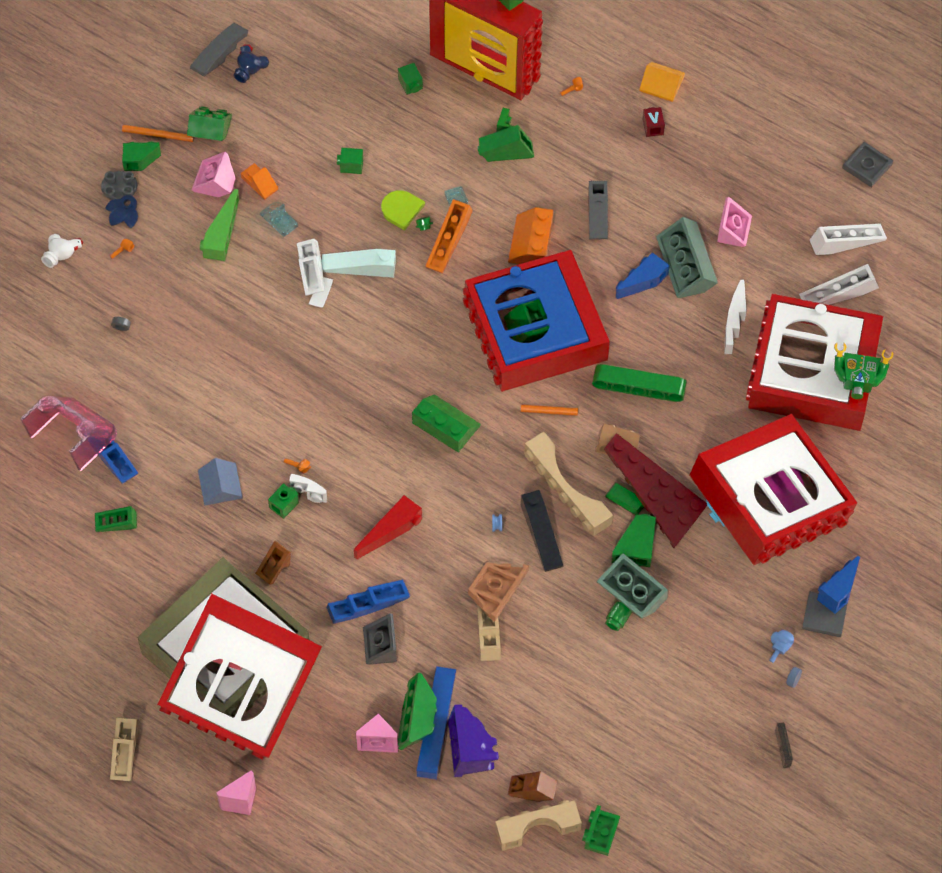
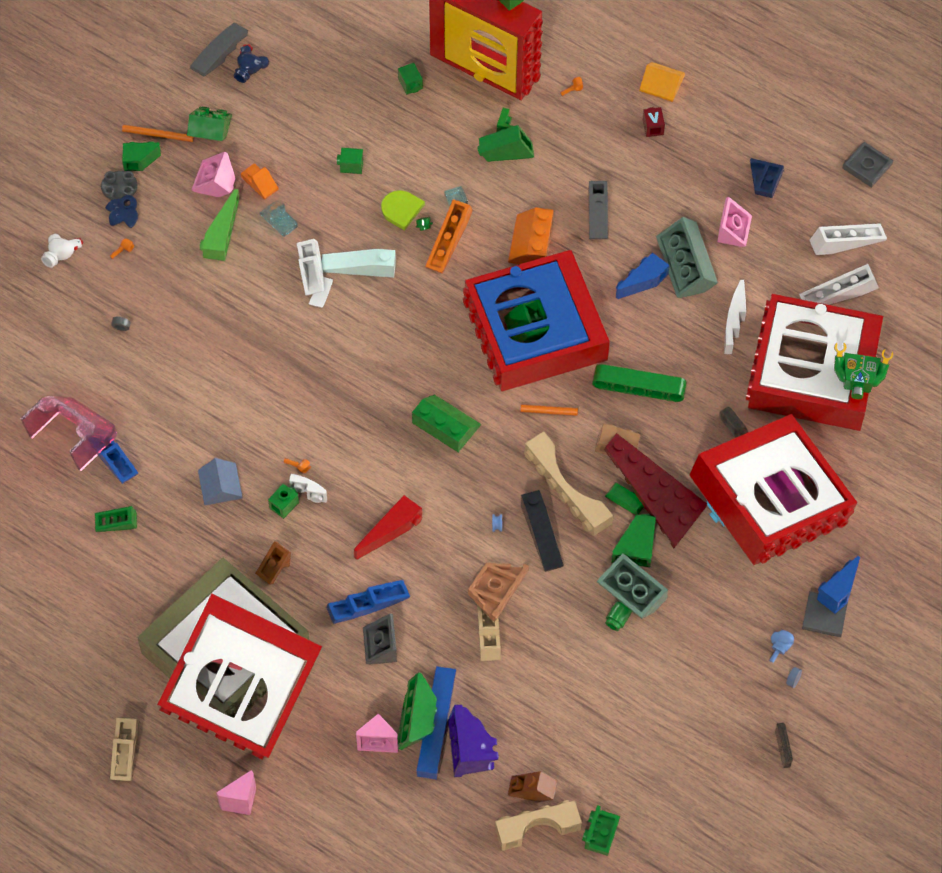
none -> clear smoke beam [719,407,748,438]
none -> dark blue wing [750,158,784,198]

